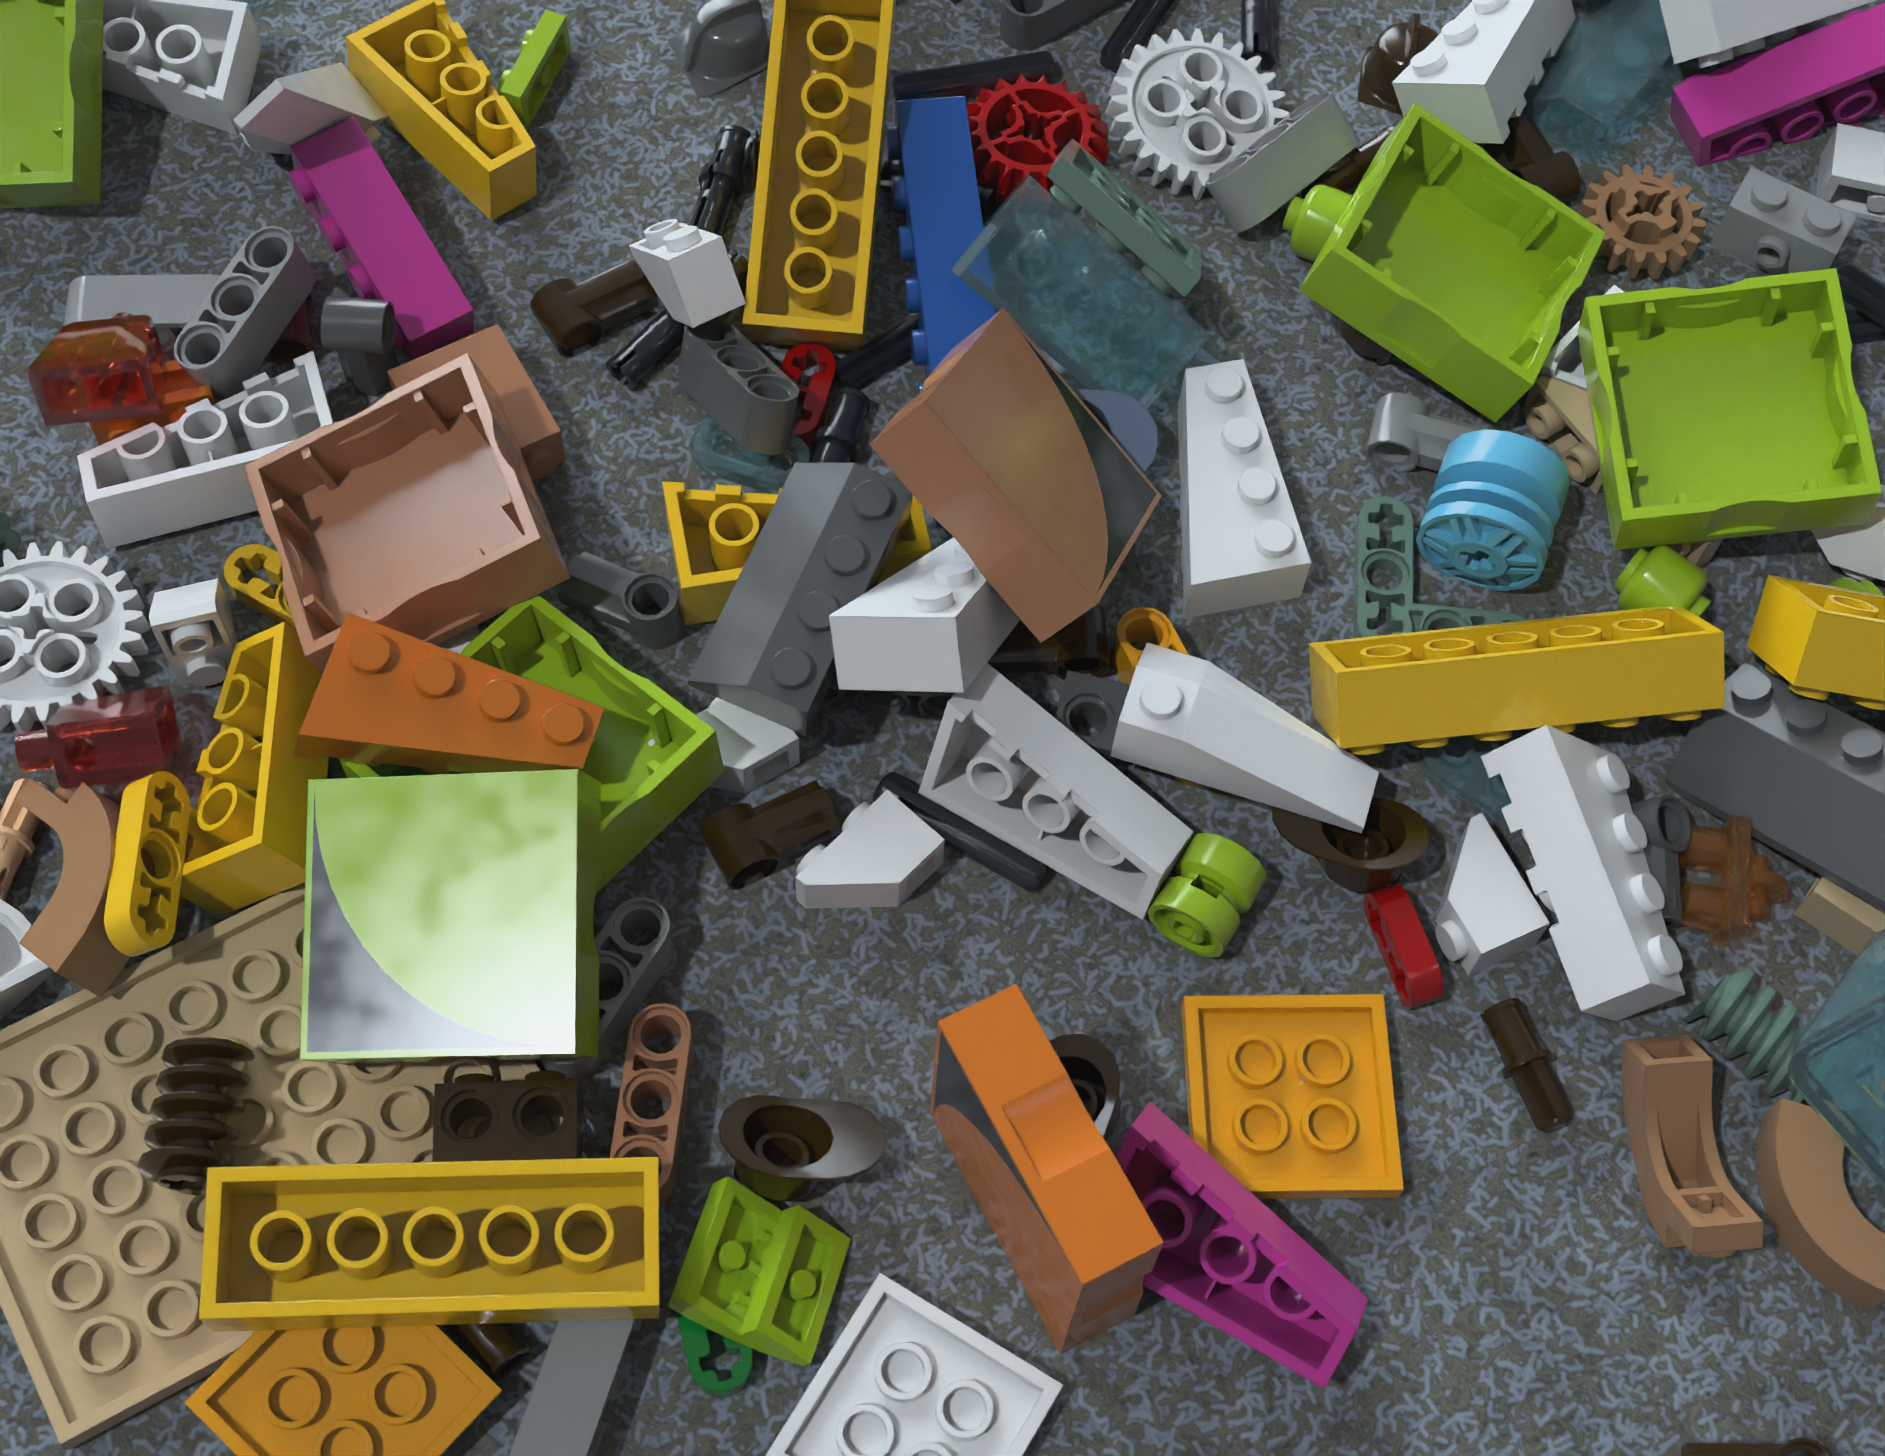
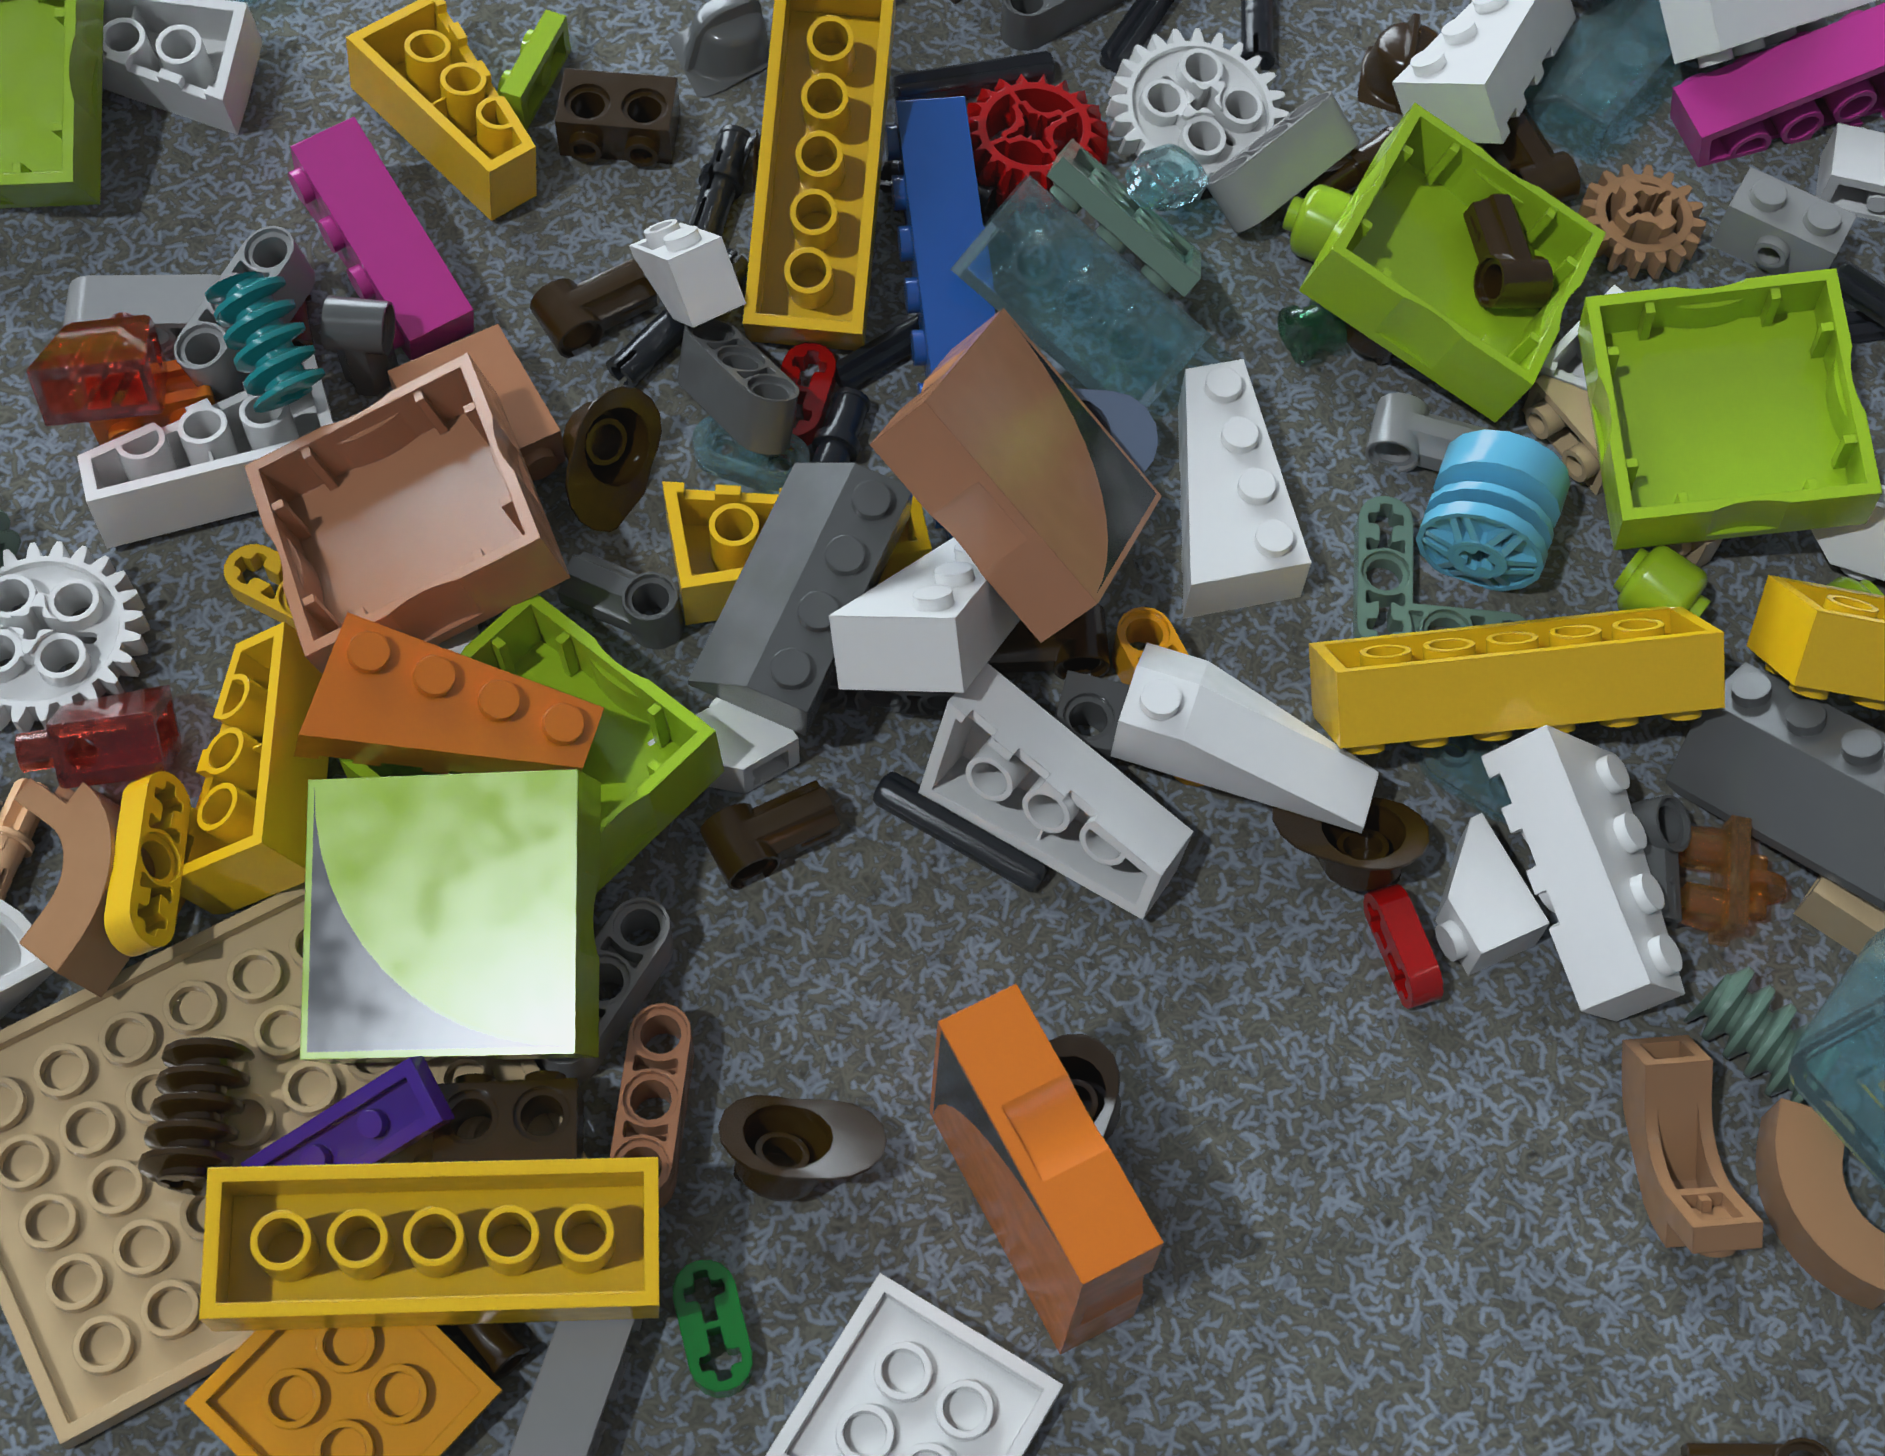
white slope [149,578,238,686] -> none
white wedge [233,62,388,155] -> none
lime slope [668,1176,851,1366] -> none
white slope [795,790,945,908] -> none
dark pink wedge [1115,1101,1369,1389] -> none
lime wheel [1148,832,1267,958] -> none
light orange plate [1181,994,1404,1199] -> none
dark brown axle [1480,998,1573,1133] -> none
none -> teal piece [205,271,325,413]
none -> dark purple plate [240,1056,455,1167]
none -> dark brown brick [555,68,680,167]
none -> dark brown piece [562,386,662,532]
none -> clear light blue plate [1125,144,1208,211]
none -> clear green wheel [1277,299,1347,364]
none -> dark brown piece [1463,194,1554,309]

